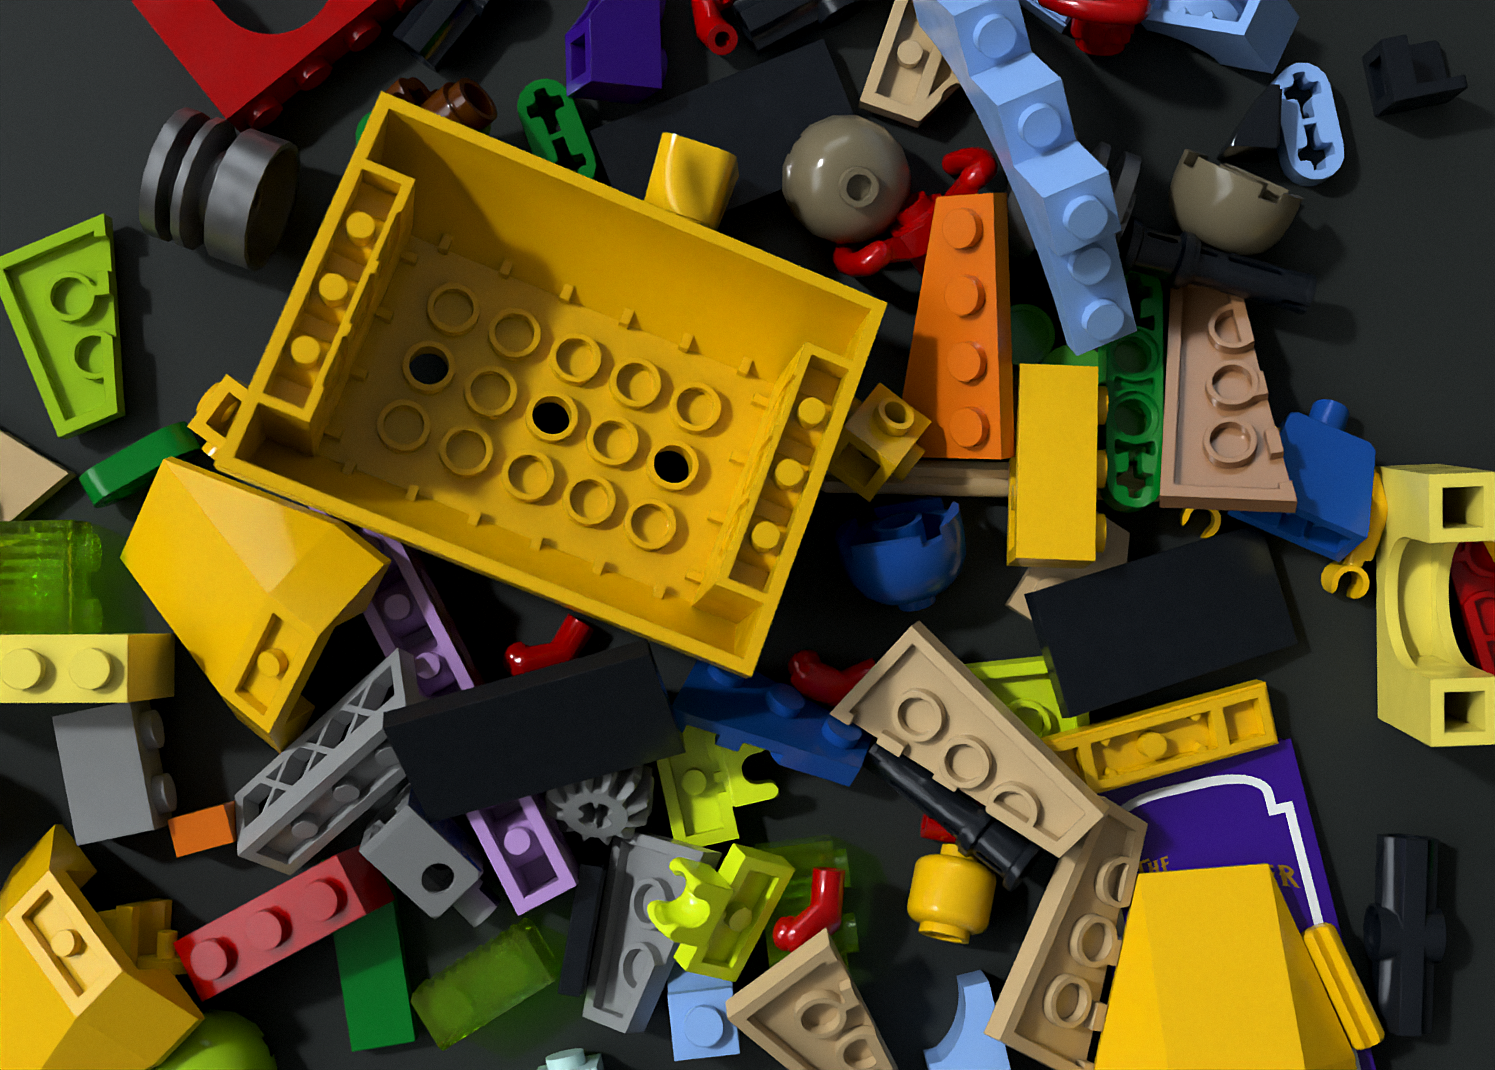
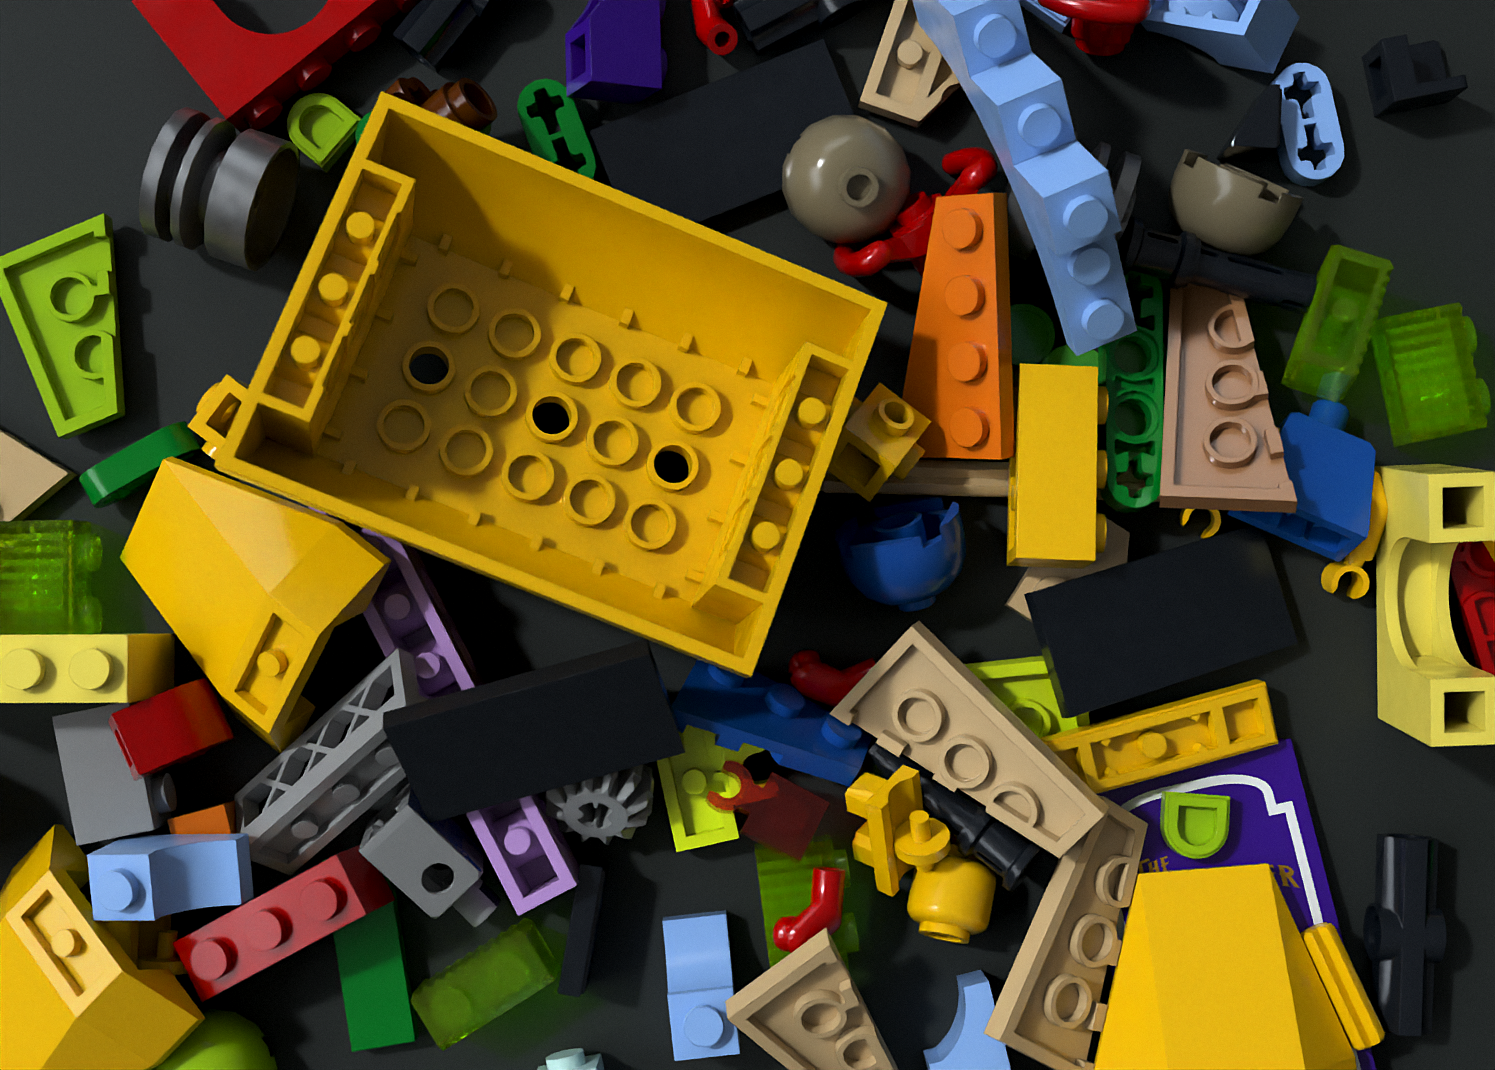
red arm [502,613,595,676] -> none
light grey wing [582,828,722,1034] -> none
yellow piece [644,132,739,231] -> none
neon yellow plate [647,843,796,982] -> none
none -> light blue arch [87,833,254,921]
none -> red brick [108,678,235,781]
none -> lime tile [287,93,361,173]
none -> clear red plate [705,761,830,864]
none -> yellow hips [845,765,951,897]
none -> lime tile [1160,791,1230,859]
none -> clear neon green brick [1281,245,1394,402]
none -> clear neon green brick [1368,302,1491,447]

